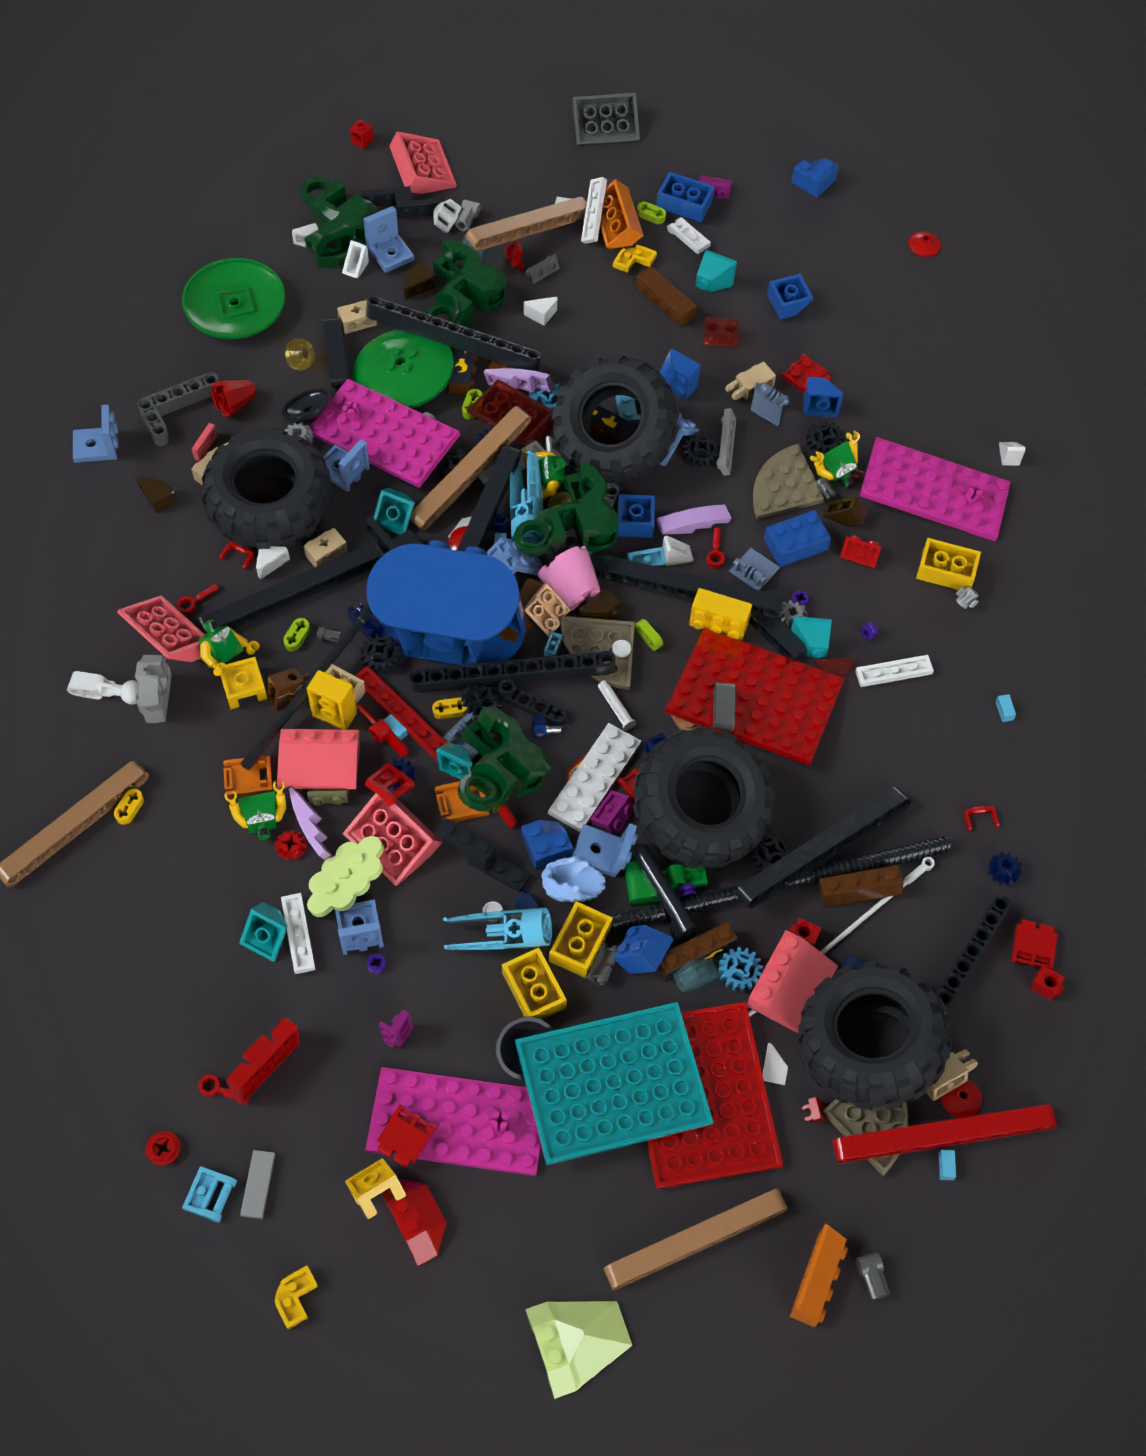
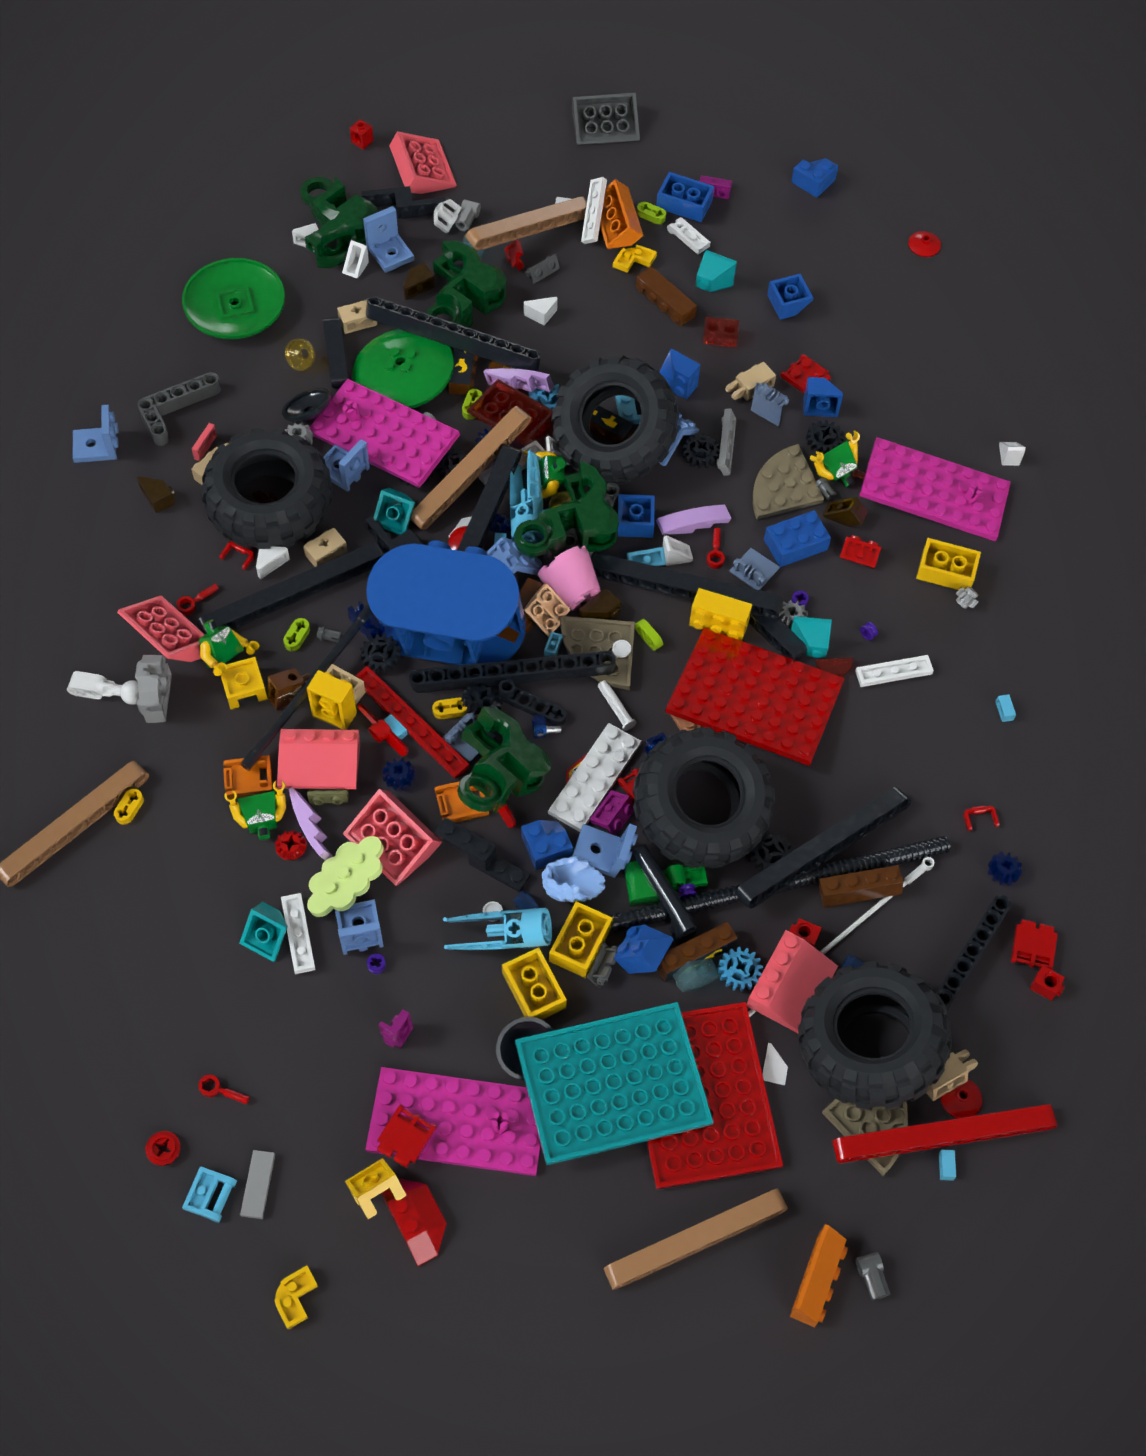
red cone [211,380,256,417] -> none
red piece [226,1017,300,1105] -> none
red plate [364,762,415,806] -> none
teal slope [436,742,473,780] -> none
yellowish green wedge [525,1301,632,1399] -> none
dark grey beam [713,682,735,732] -> none
tile [802,1097,829,1123] -> none

